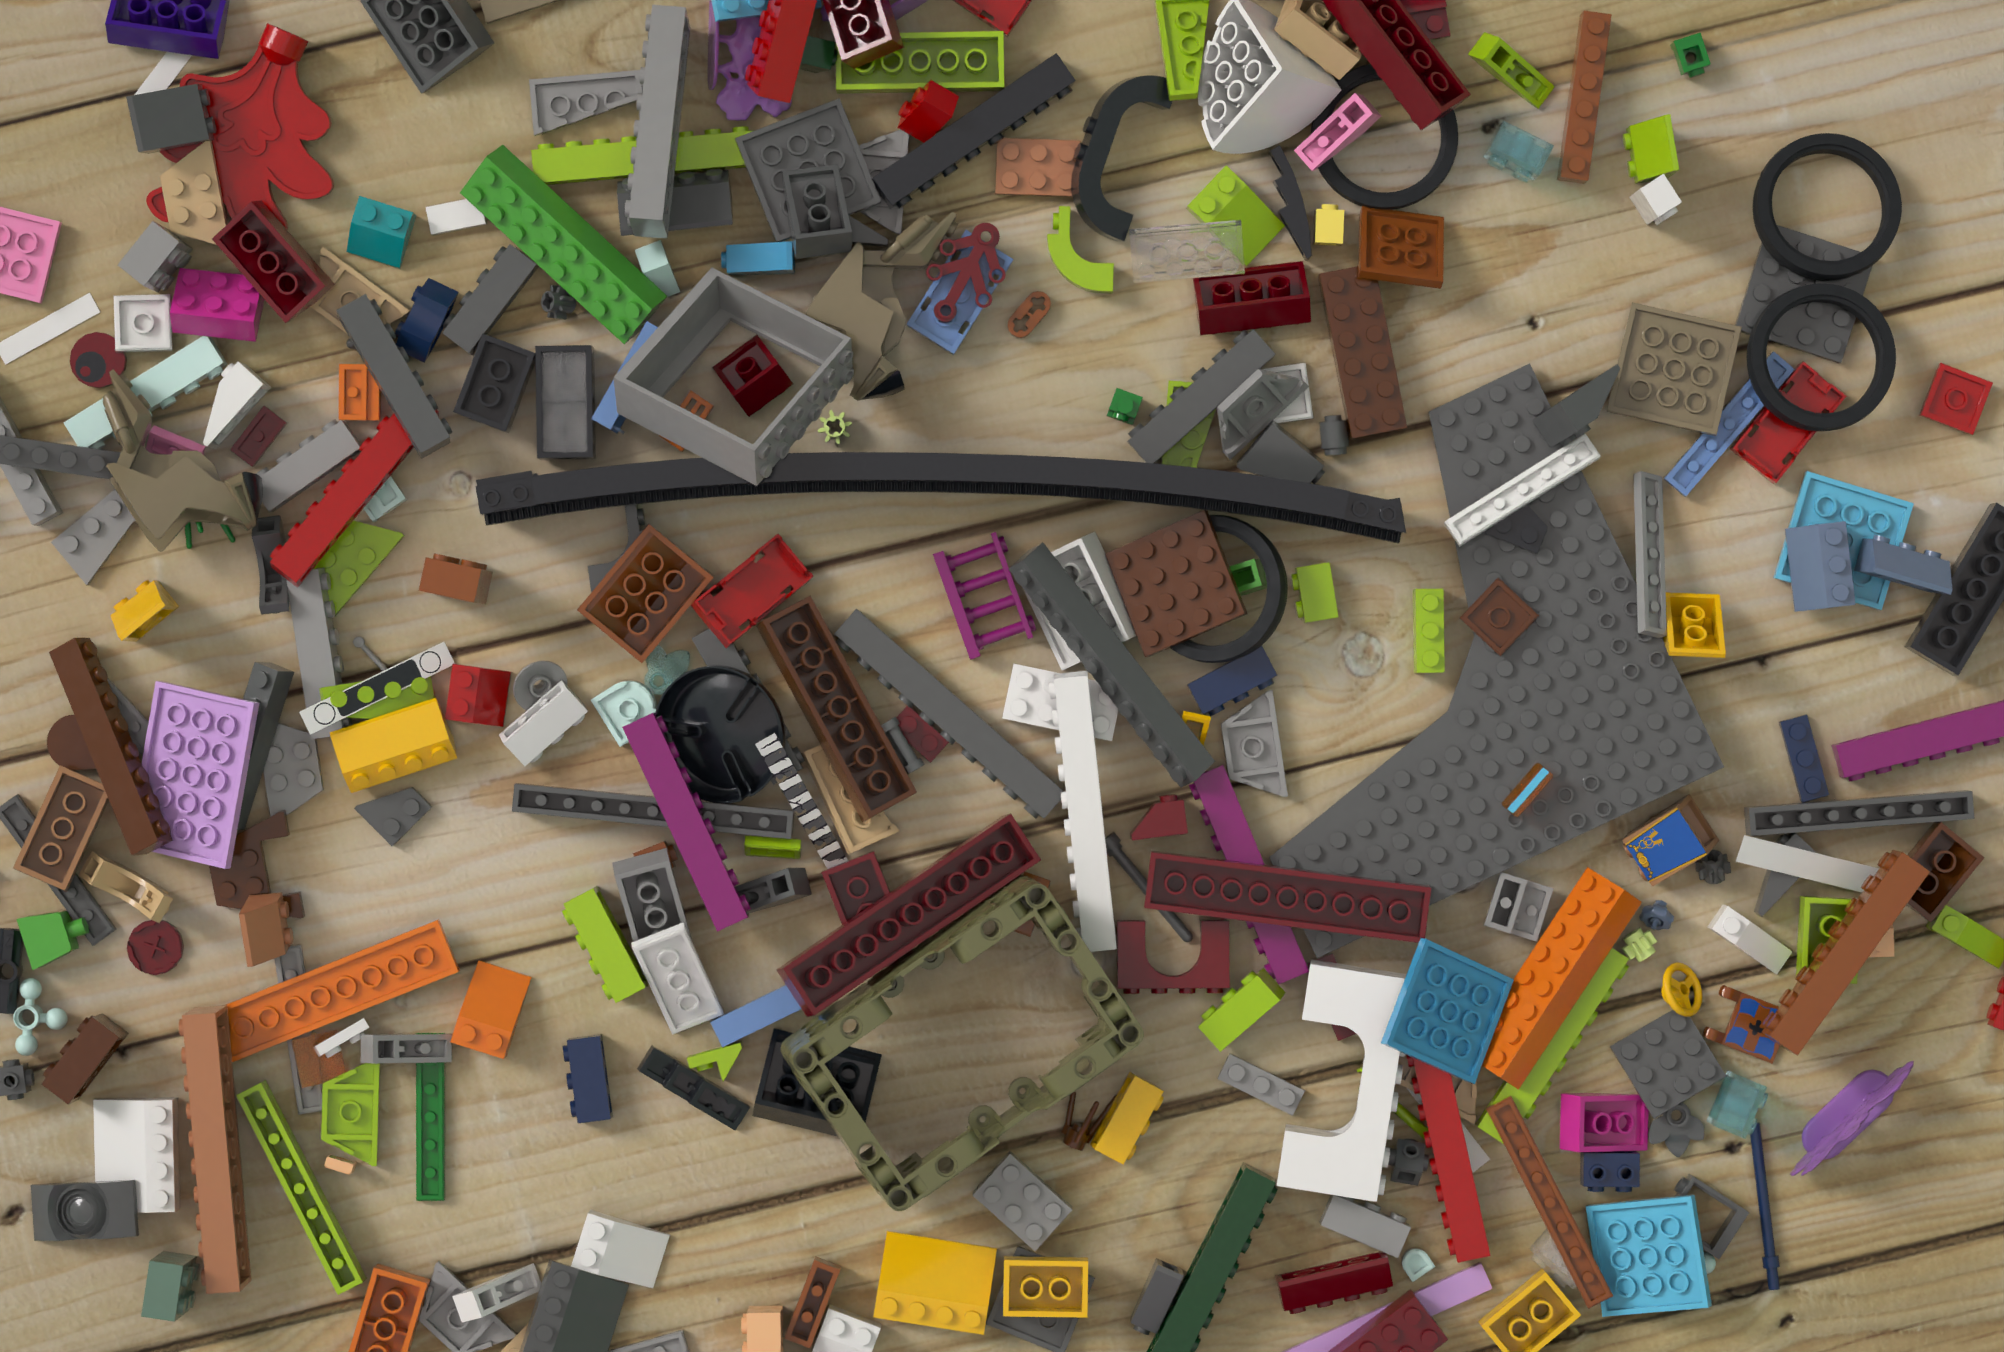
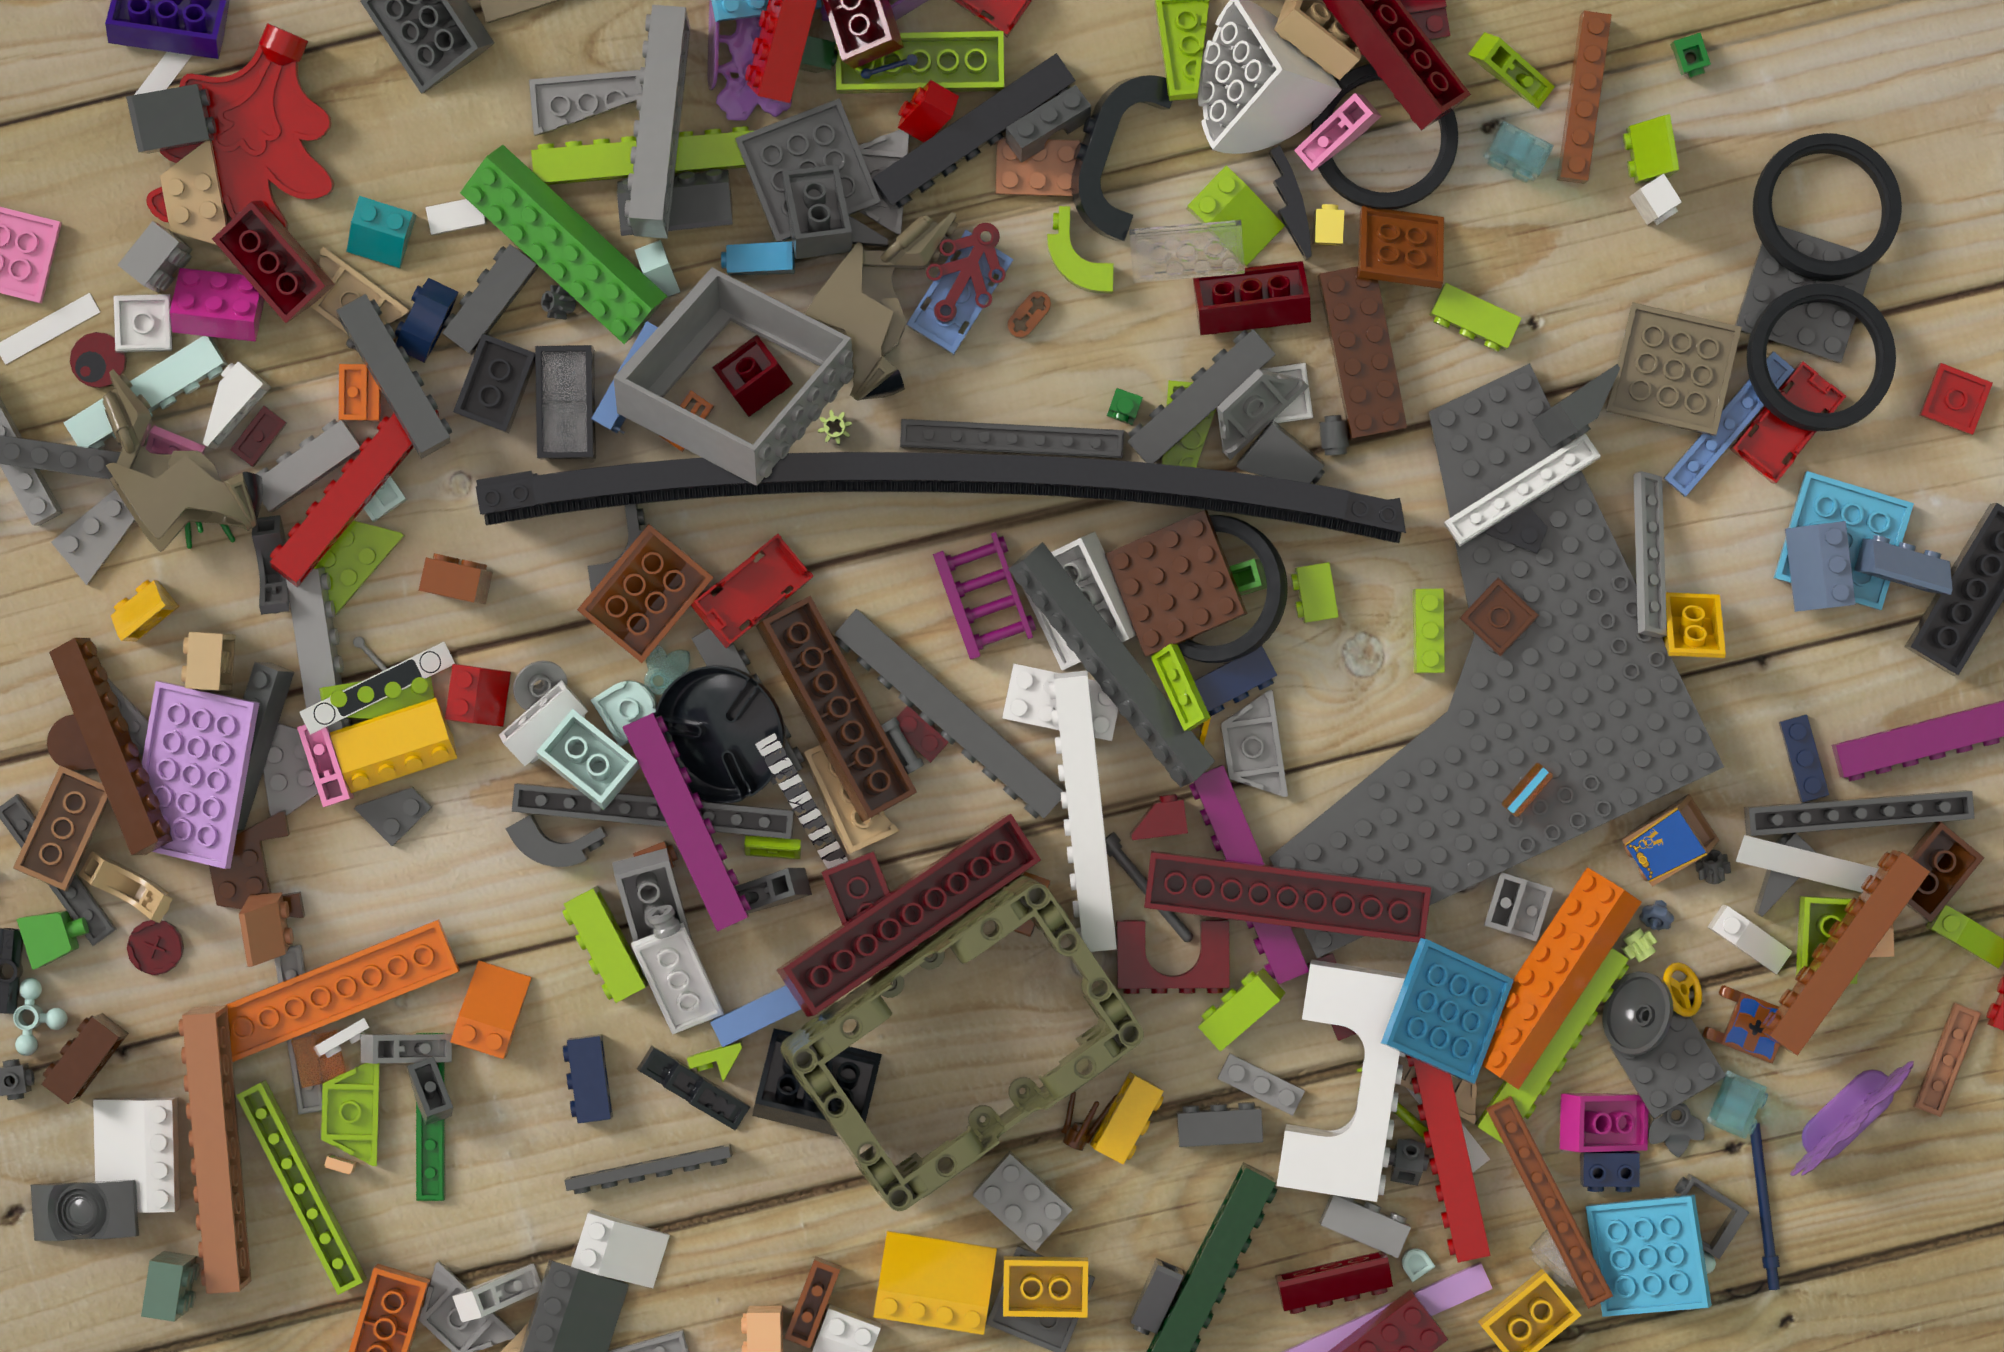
none -> tan brick [181,632,236,690]
none -> bright pink slope [297,725,354,807]
none -> dark grey slope [407,1057,453,1126]
none -> dark grey arch [506,814,608,867]
none -> light aqua brick [536,709,640,810]
none -> dark grey plate [564,1144,733,1194]
none -> light grey wheel [647,905,681,939]
none -> dark blue hinge [861,54,918,79]
none -> dark grey tile [900,419,1124,458]
none -> dark grey arch [1006,85,1091,163]
none -> lime plate [1151,643,1211,731]
none -> dark grey brick [1177,1102,1263,1147]
none -> lime brick [1430,283,1522,352]
none -> dark grey dish [1602,972,1673,1055]
none -> nougat tile [1914,1003,1981,1117]

